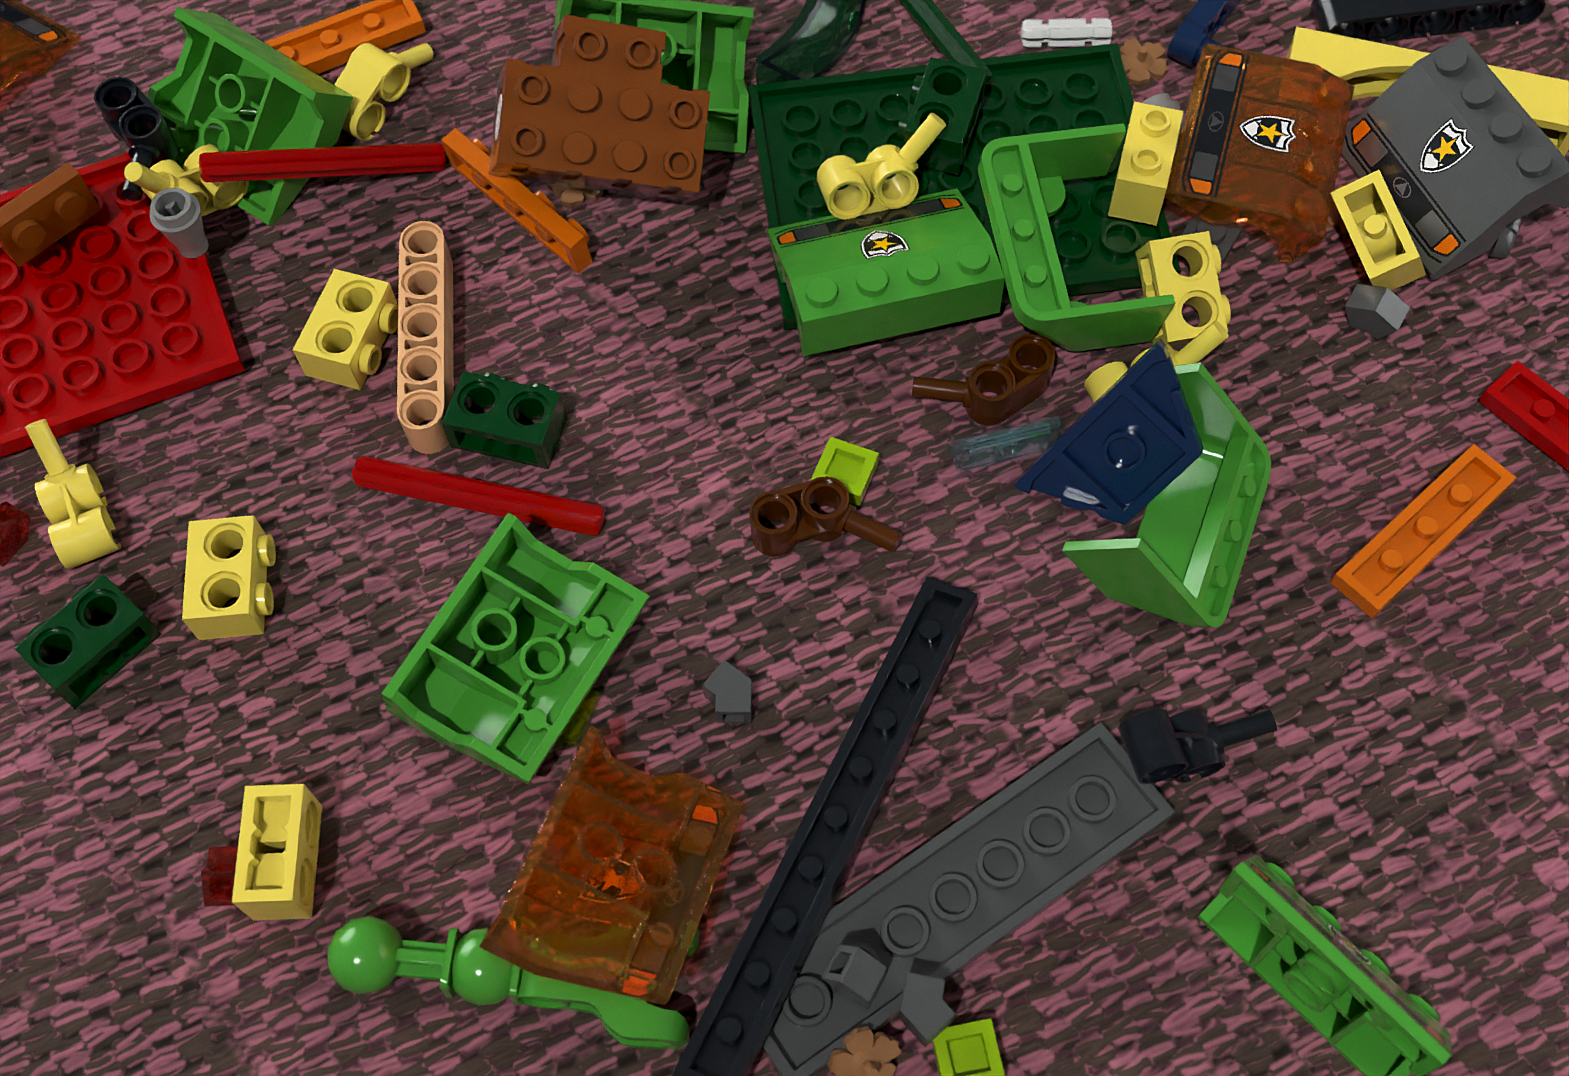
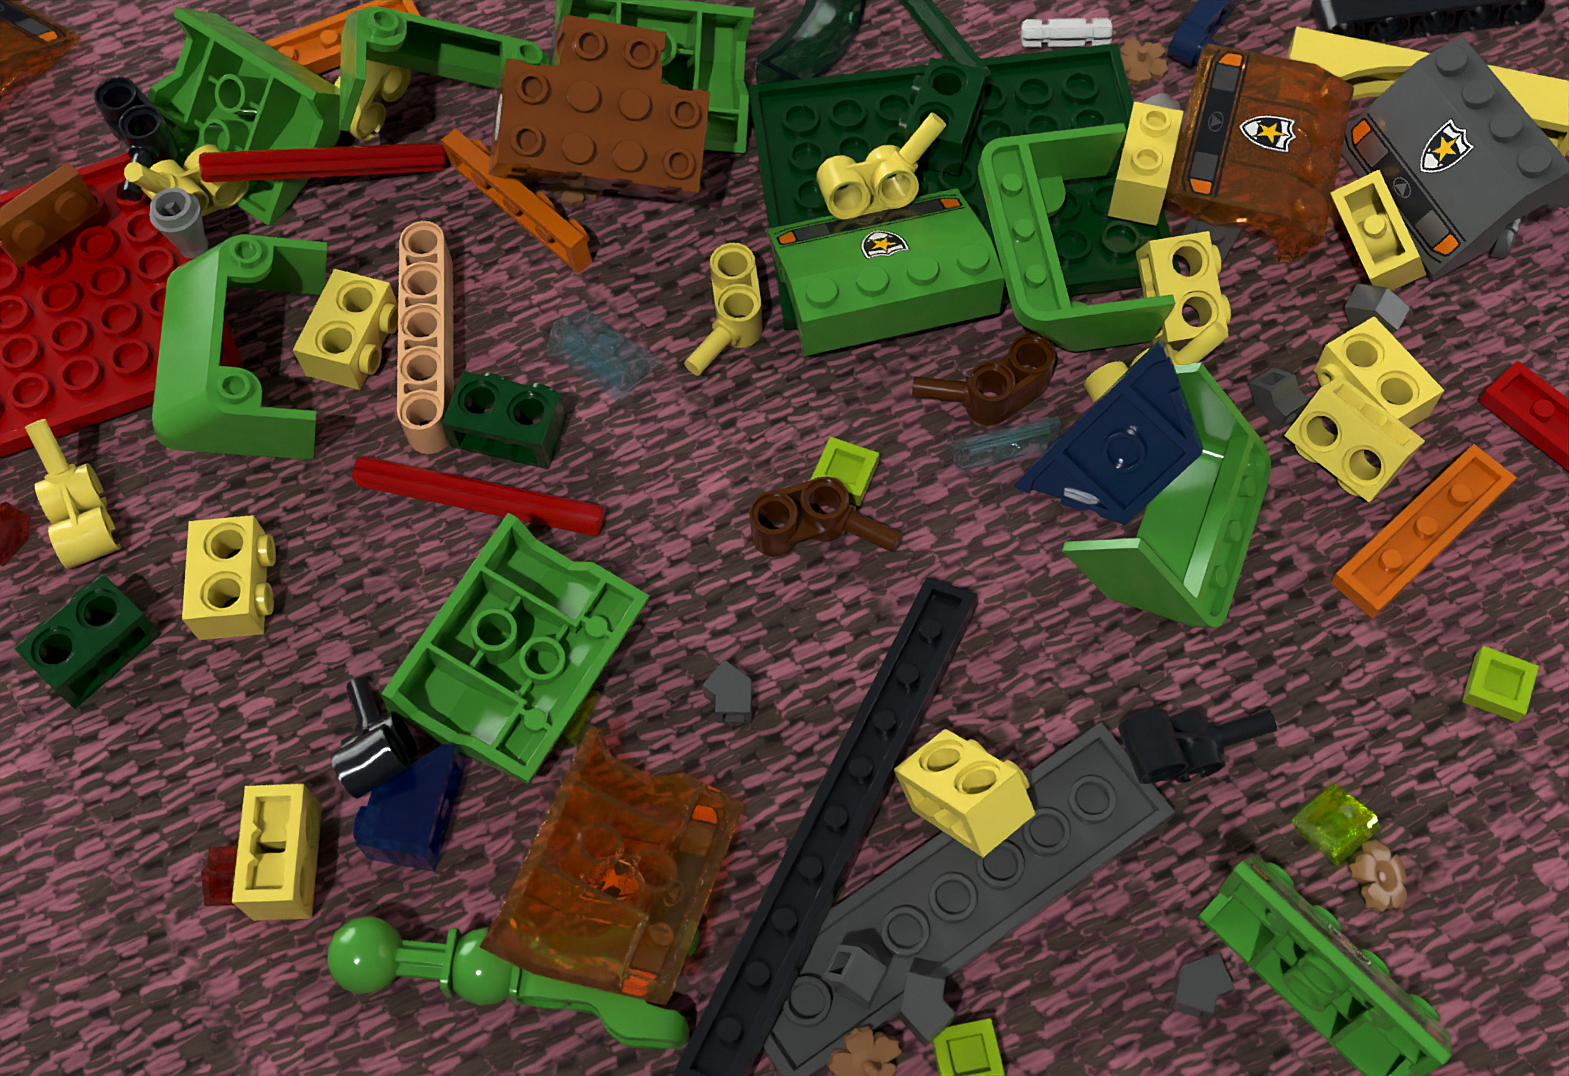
none -> bright green windscreen [152,234,327,459]
none -> black beam [331,678,418,799]
none -> bright green windscreen [339,6,549,132]
none -> clear blue slope [353,744,466,872]
none -> clear light blue slope [546,309,660,403]
none -> light yellow beam [684,243,763,376]
none -> light yellow brick [894,728,1035,857]
none -> dark grey piece [1170,953,1235,1021]
none -> dark grey piece [1249,367,1310,431]
none -> light yellow brick [1284,375,1425,503]
none -> clear neon green plate [1291,783,1381,866]
none -> light yellow brick [1314,316,1444,428]
none -> medium nougat plant [1349,839,1407,913]
none -> lime plate [1462,646,1539,723]

